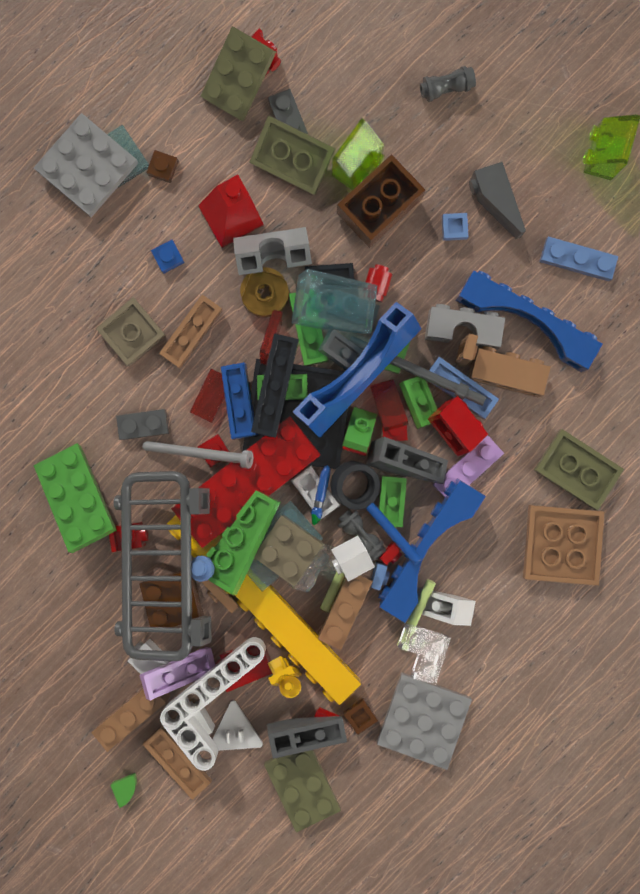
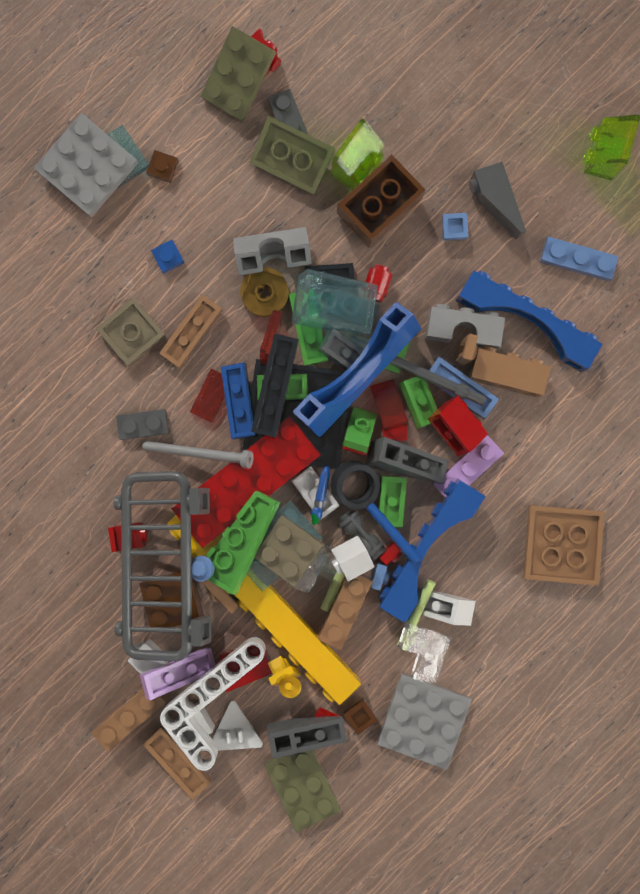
bright green plate [33,443,117,553] -> none
bright green tile [111,773,137,808] -> none
red slope [198,174,264,248] -> none
red plate [198,434,230,468] -> none
dark grey piece [420,66,476,102] -> none
olive plate [534,429,624,510] -> none

